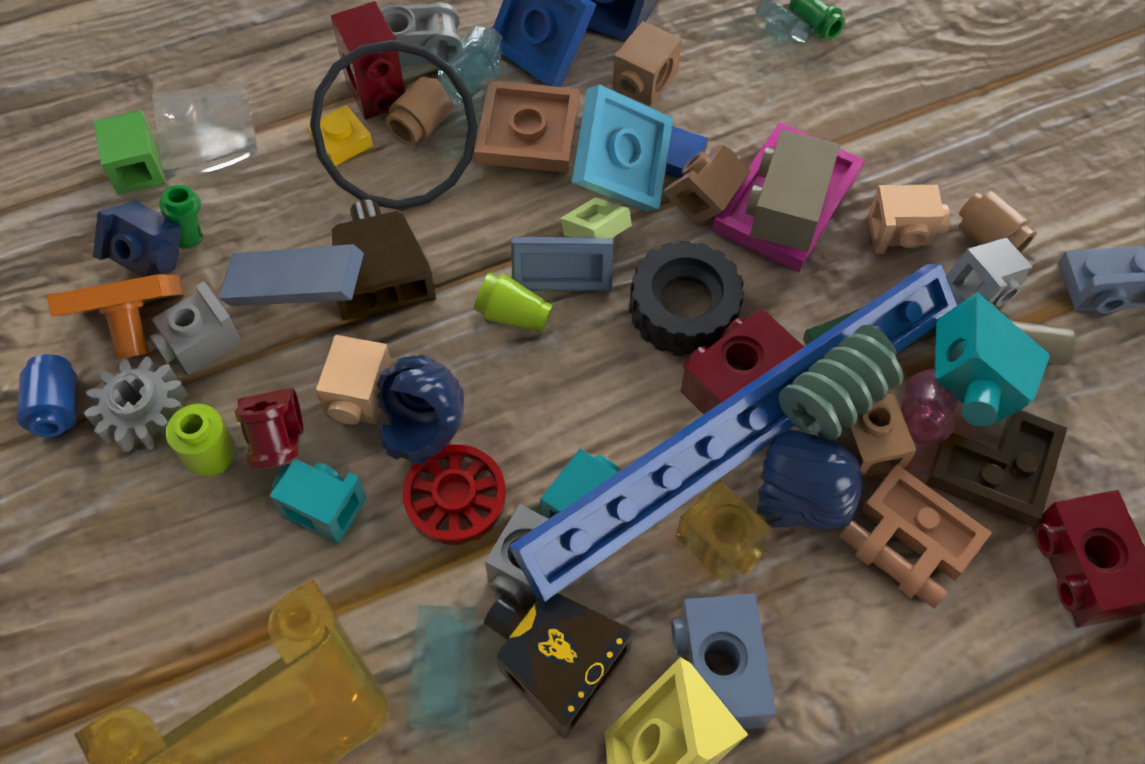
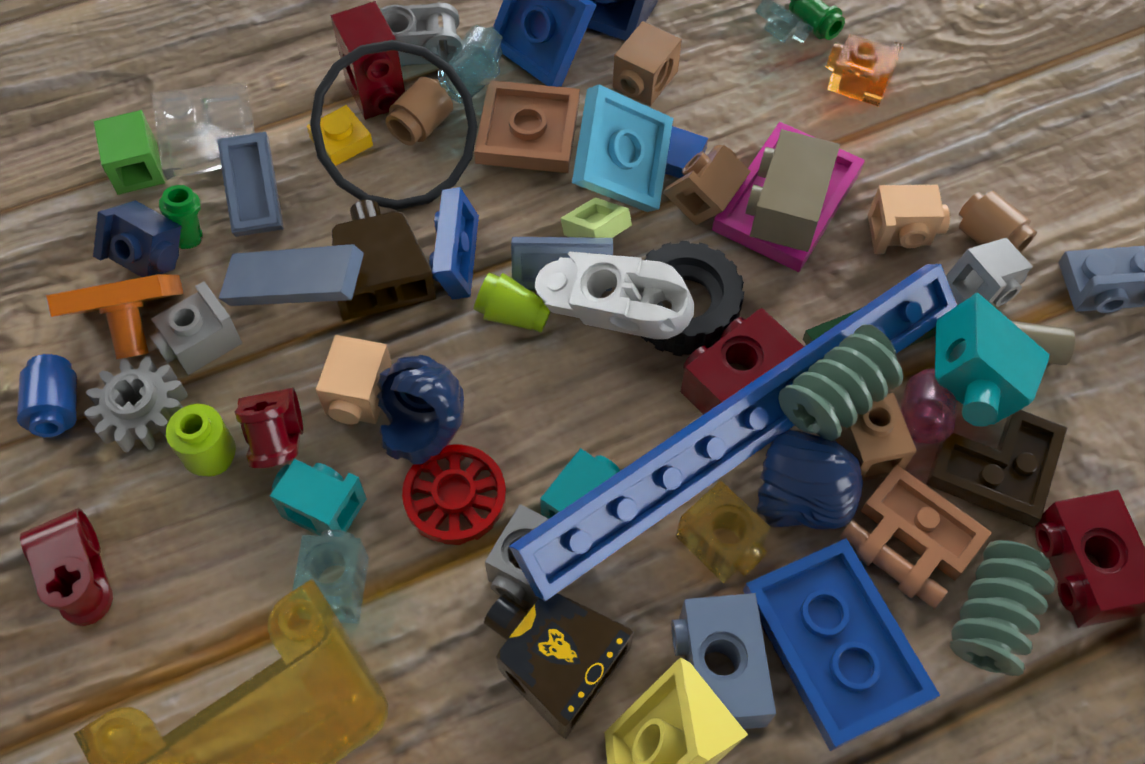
clear light blue plate [407,605,478,731] -> none
none -> dark red piece [20,508,113,626]
none -> sand blue tile [217,132,284,237]
none -> clear light blue brick [290,530,369,624]
none -> blue plate [429,187,479,300]
none -> white piece [535,252,694,339]
none -> blue plate [743,538,940,752]
none -> clear orange brick [826,33,904,107]
none -> sand green piece [950,540,1055,676]

